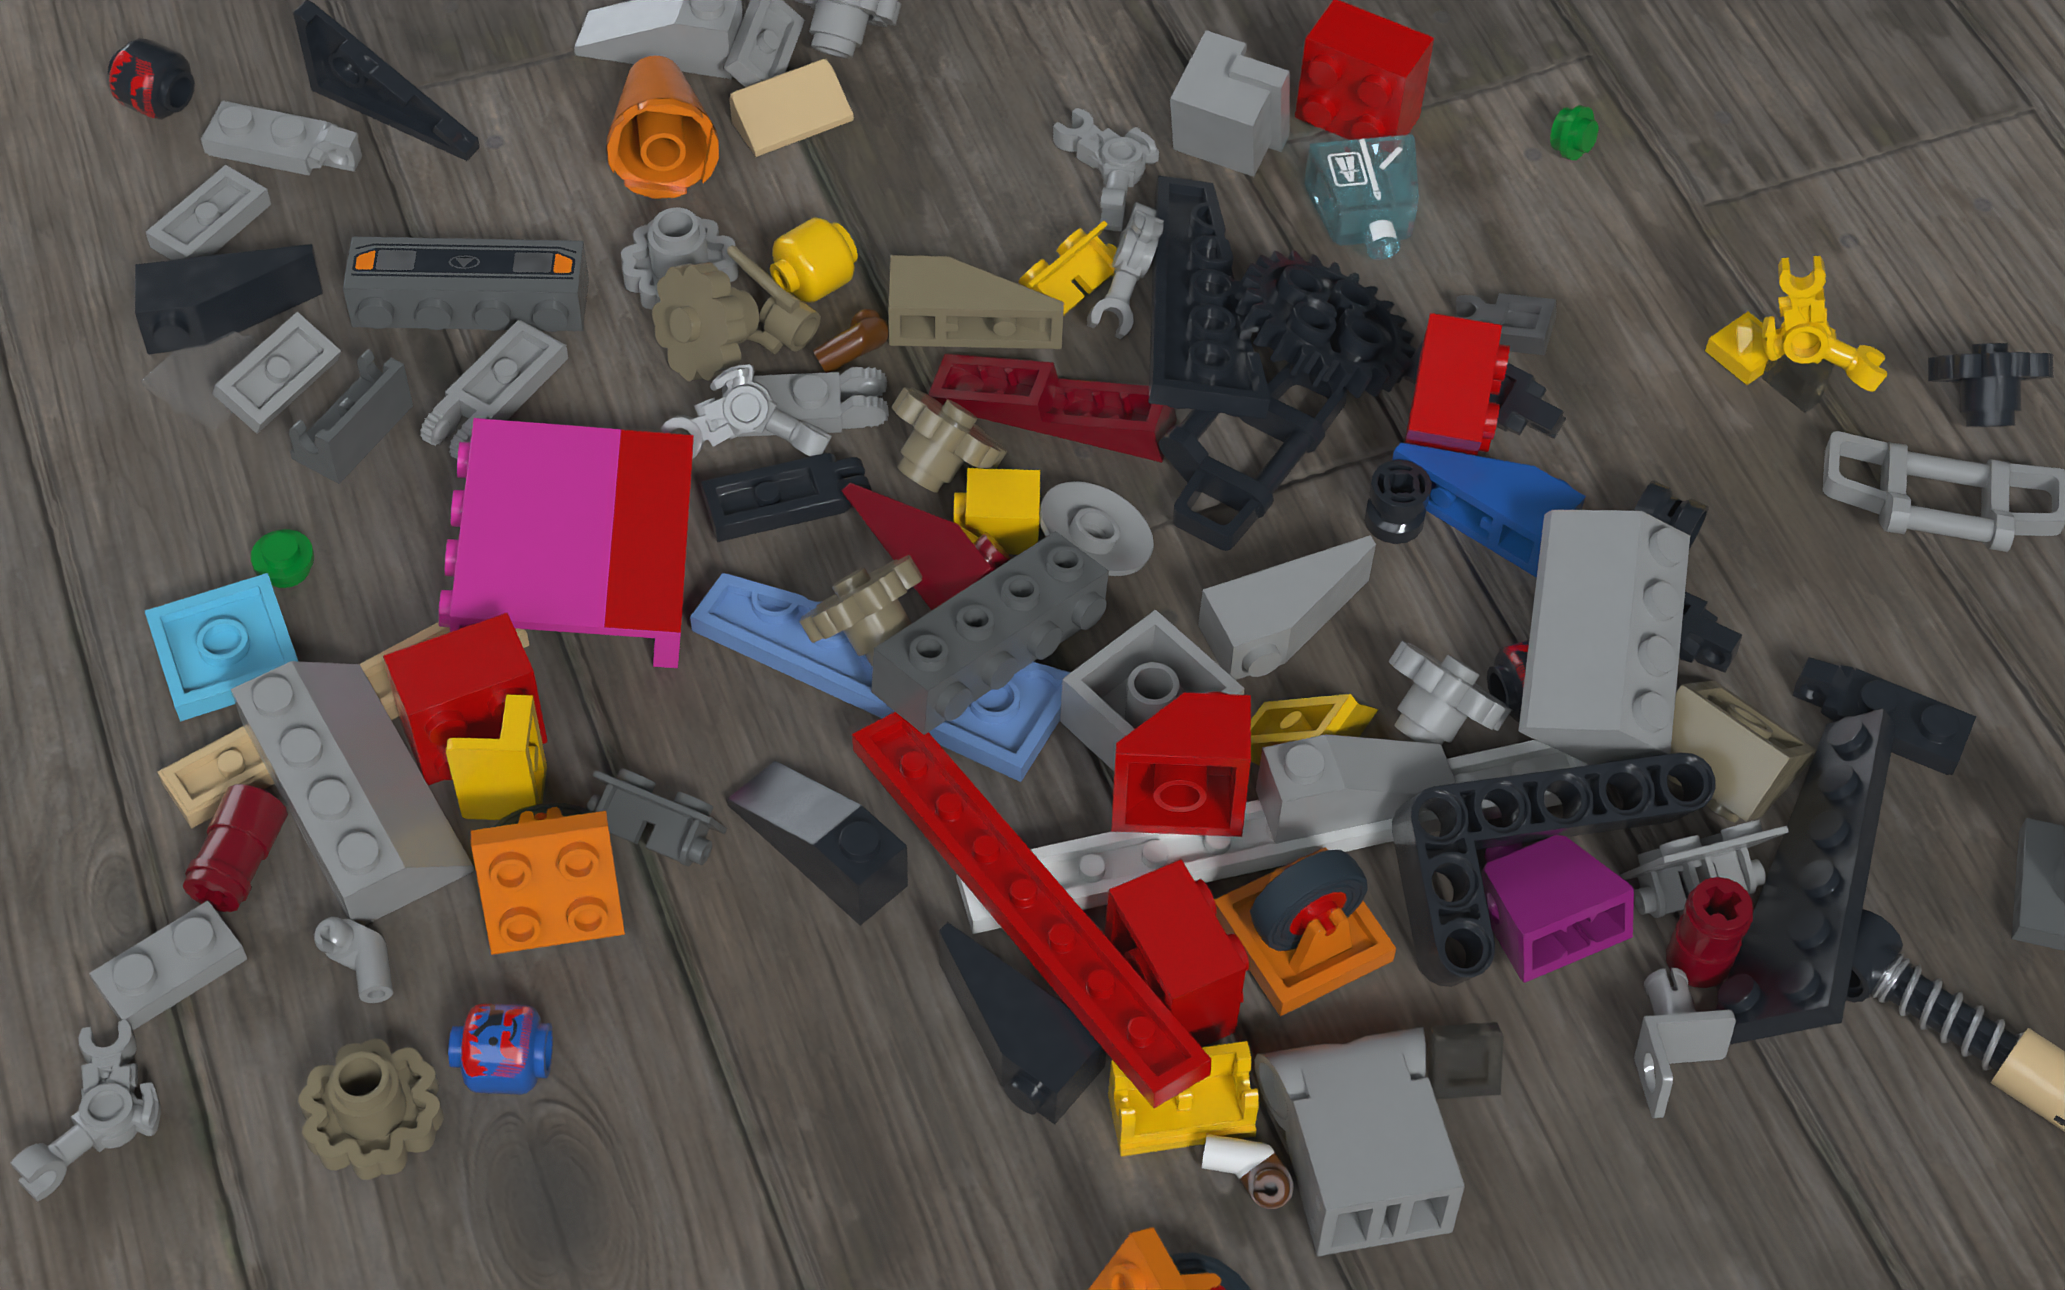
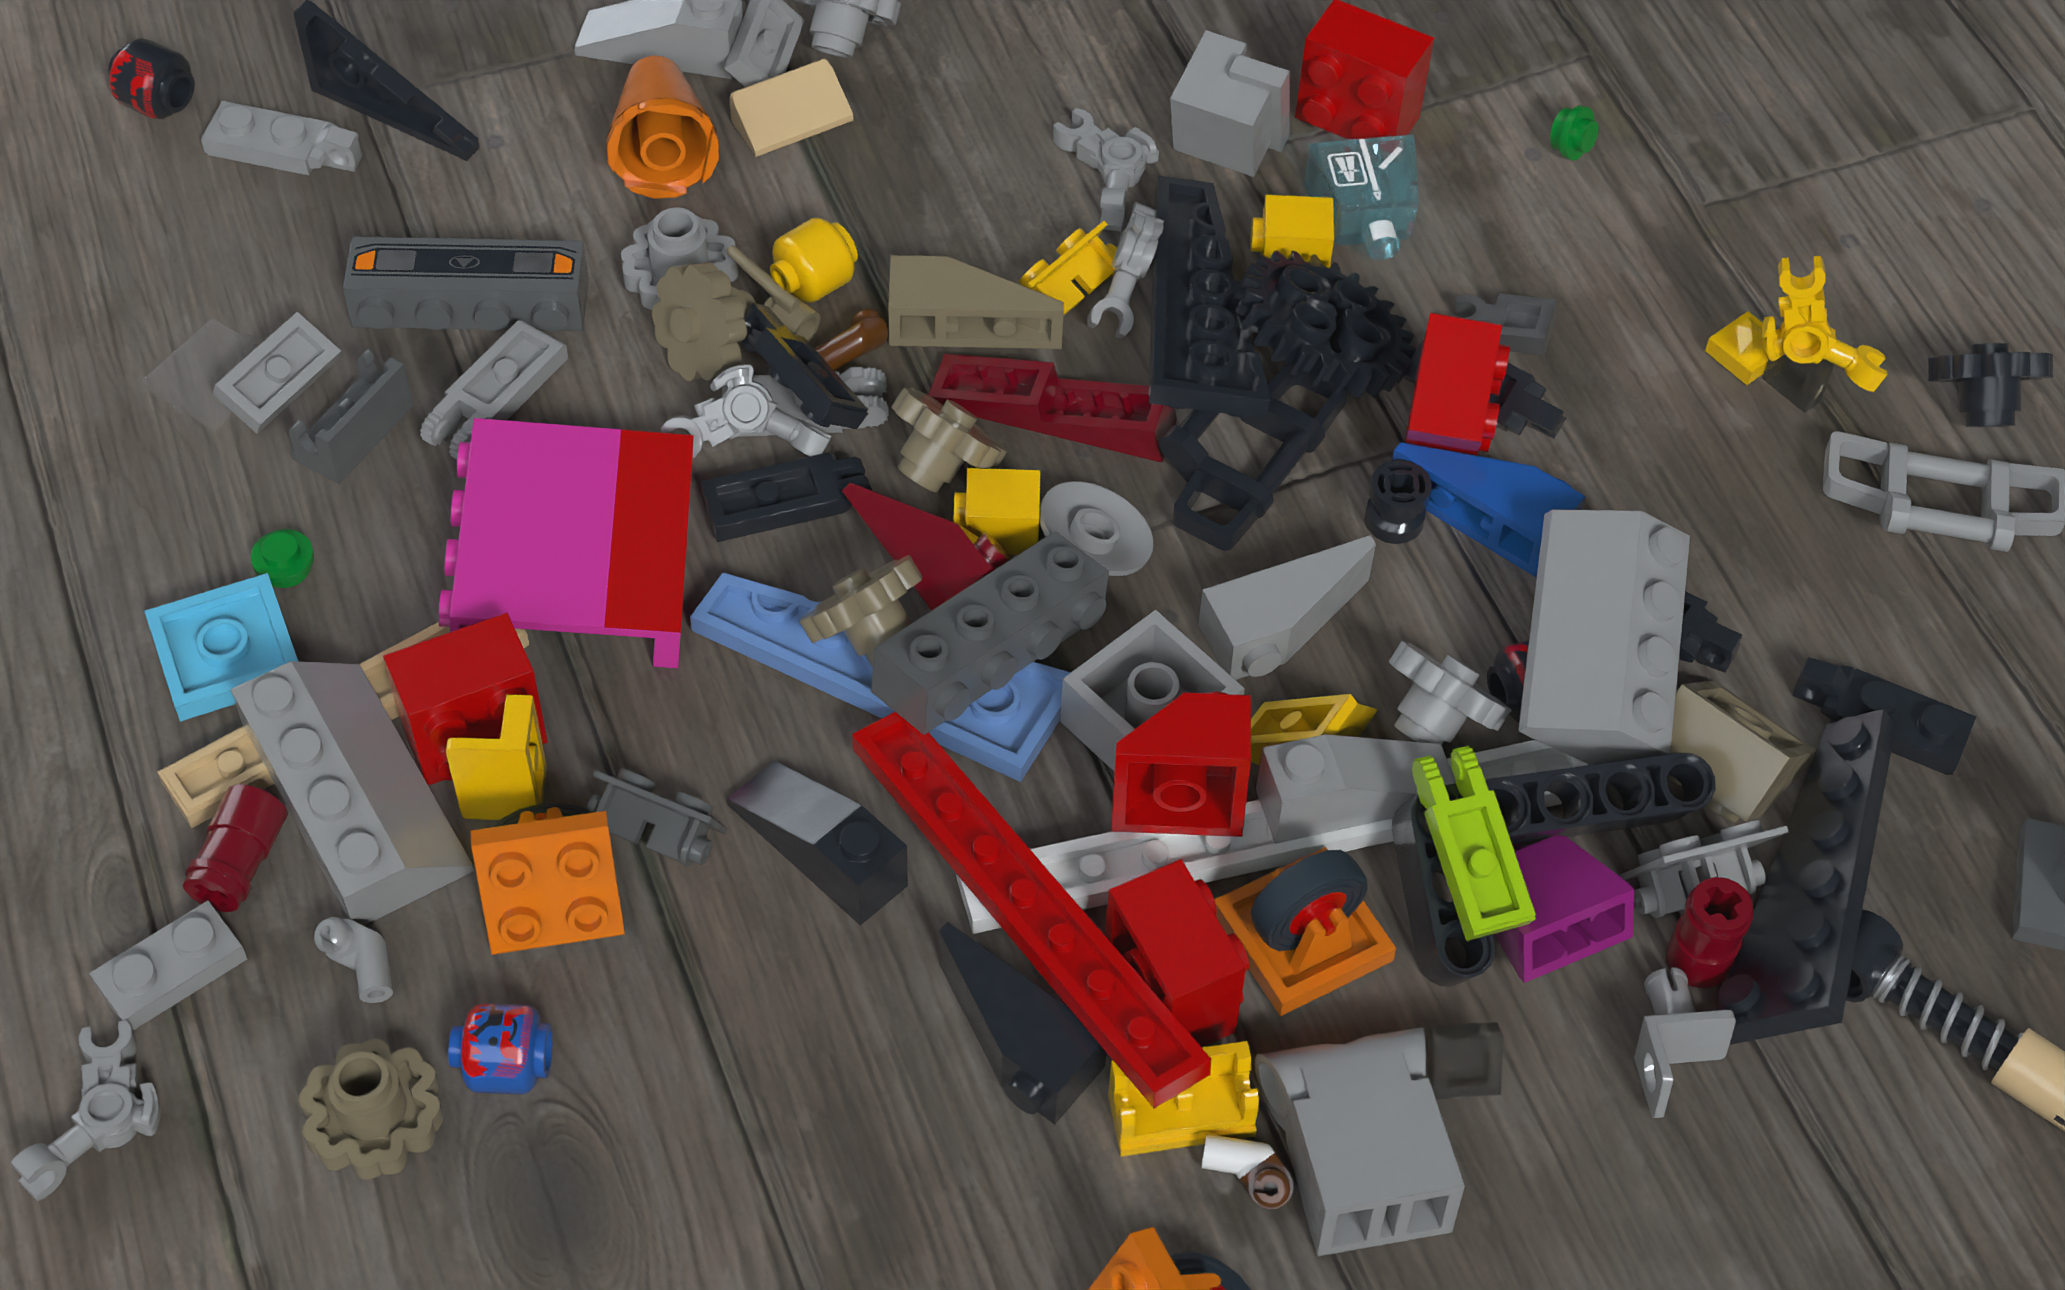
black slope [135,244,323,355] -> none
light grey plate [146,165,271,260] -> none
black wheel [1634,480,1709,550] -> none
none -> black hinge [741,303,869,430]
none -> yellow brick [1250,195,1334,268]
none -> lime hinge [1412,745,1536,941]

